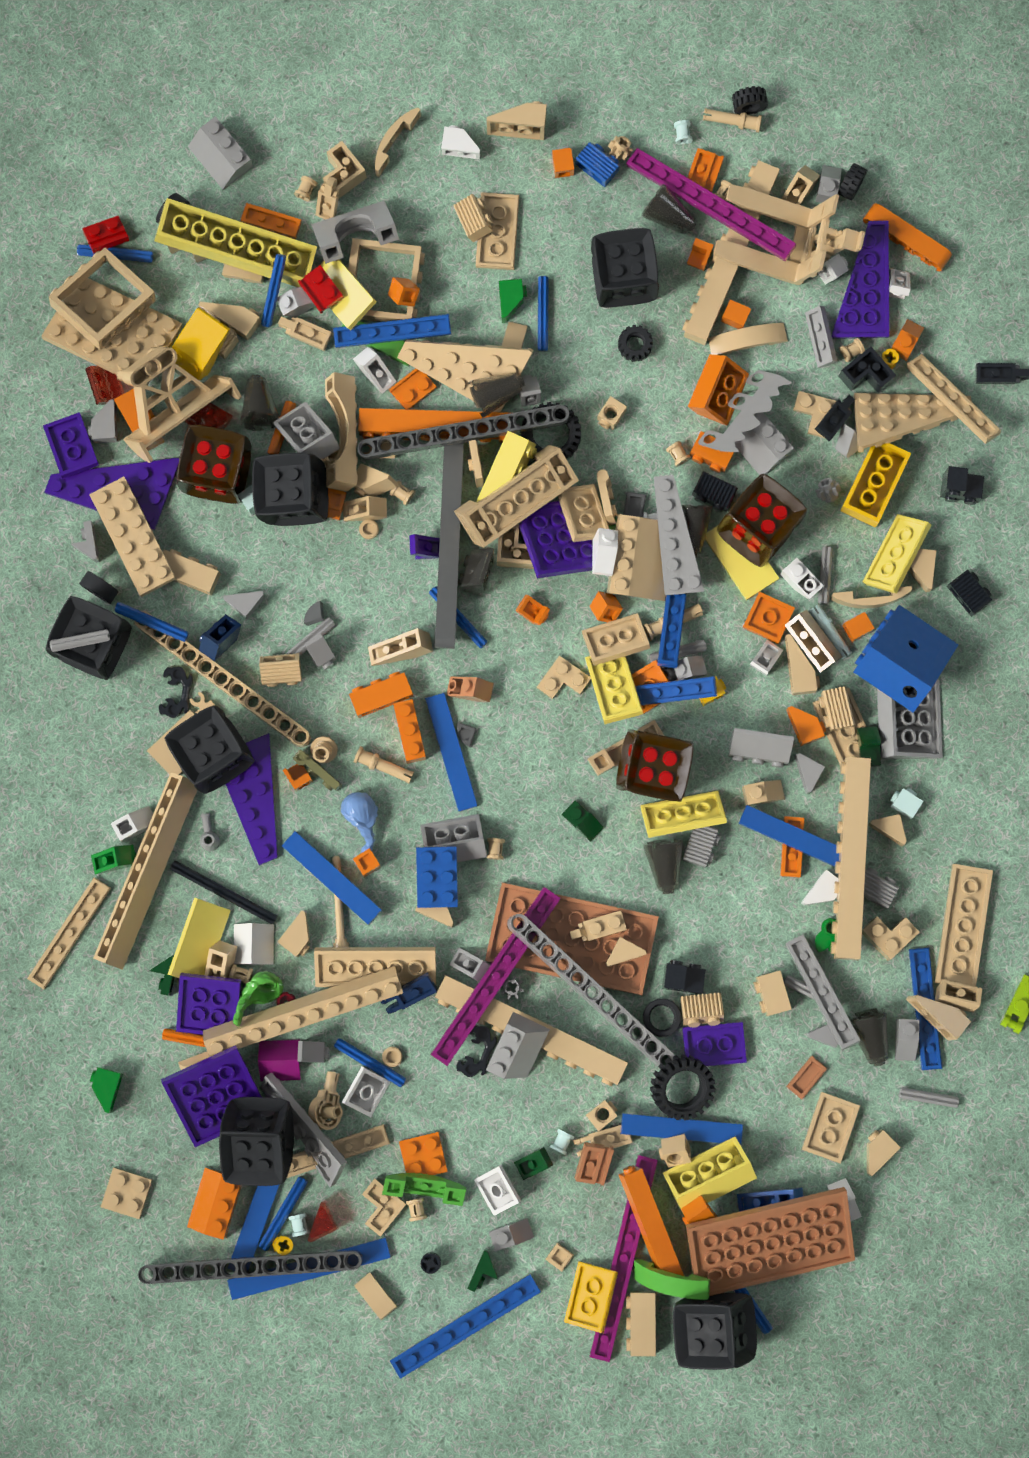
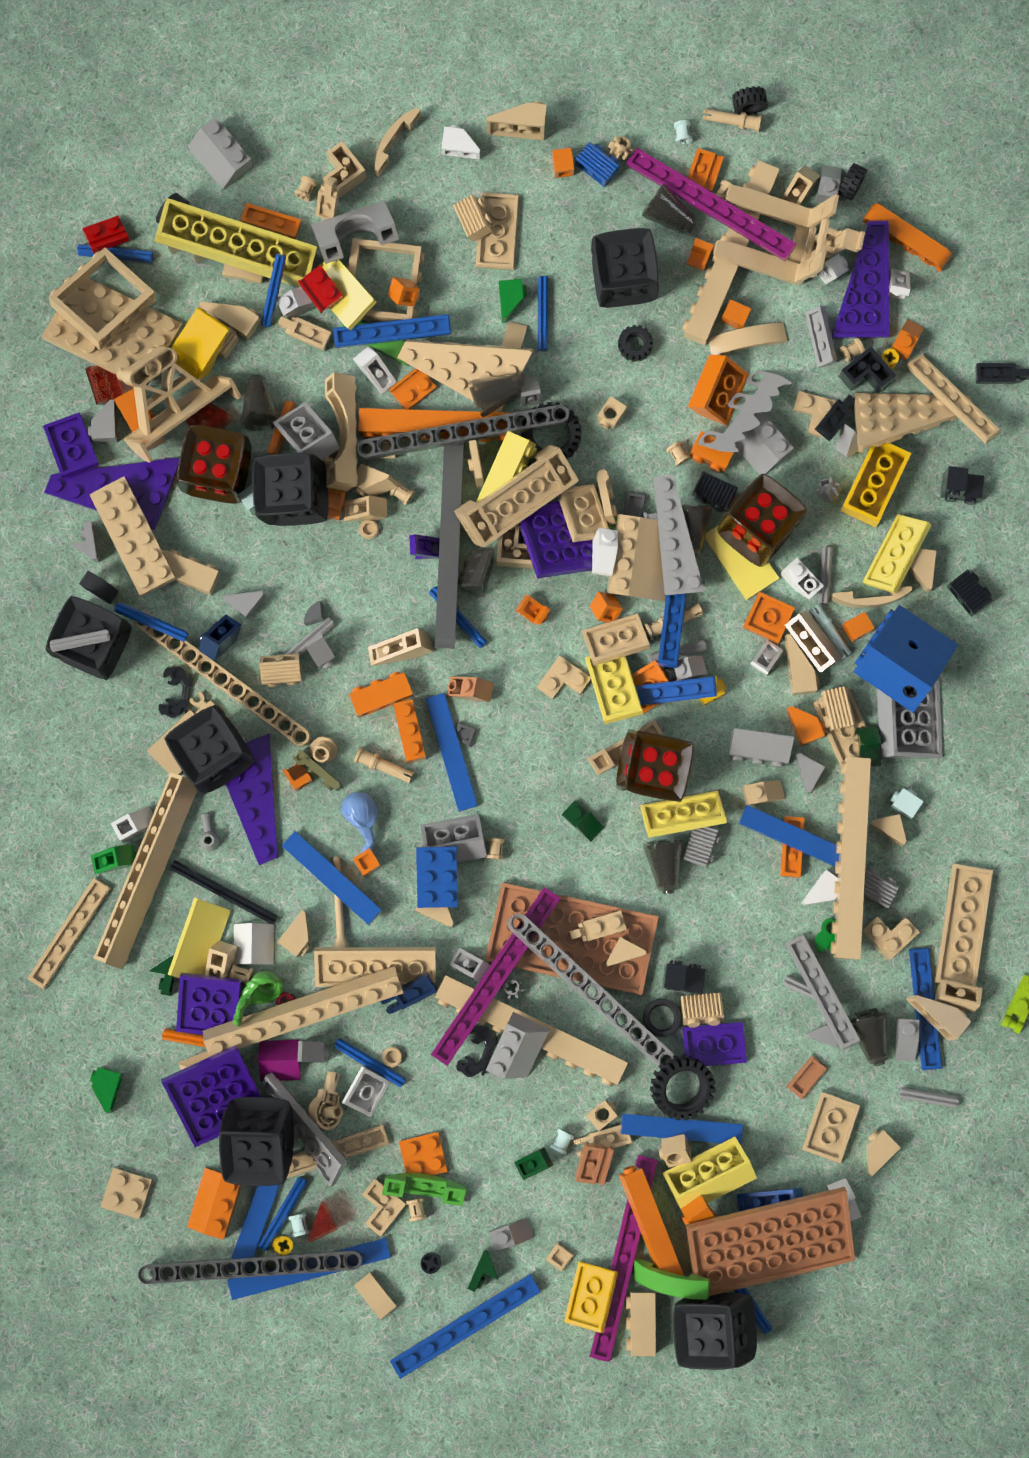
white slope [474,1164,521,1215] -> none
tan brick [753,971,792,1016] -> none

